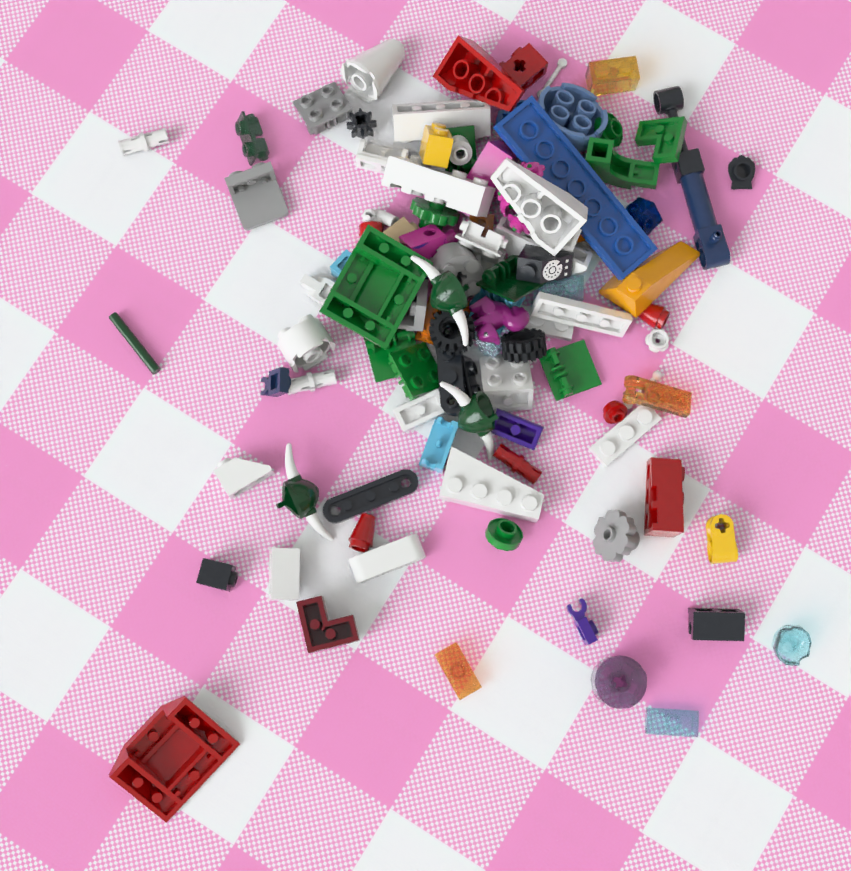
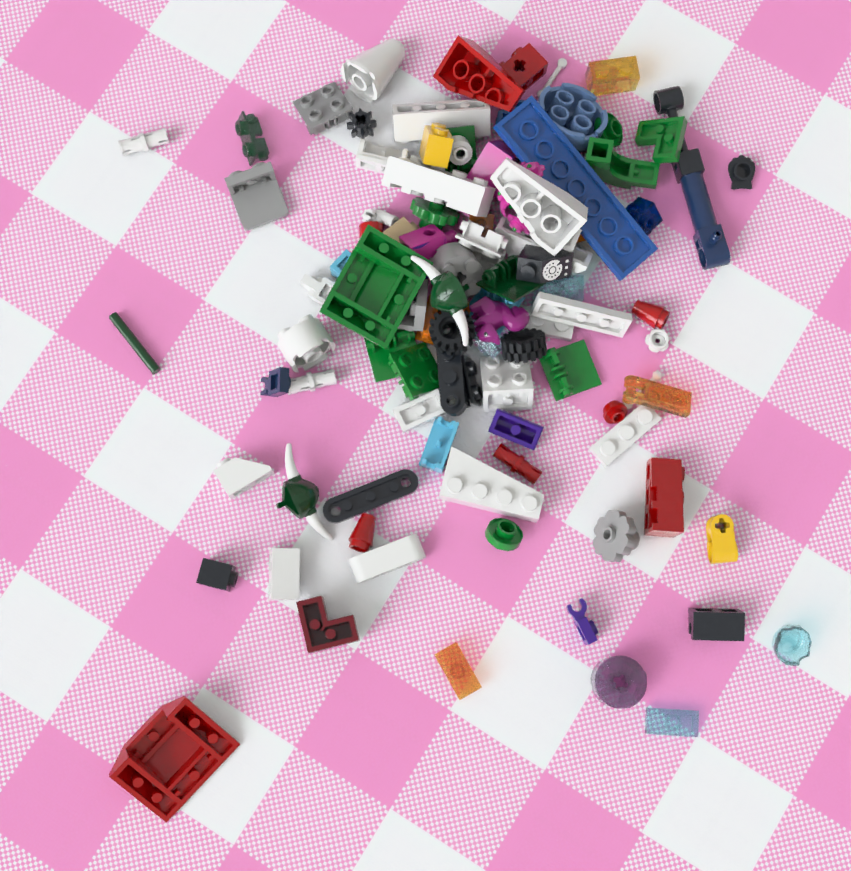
dark green helmet [440,381,498,461] -> none
light orange wedge [599,241,700,318] -> none

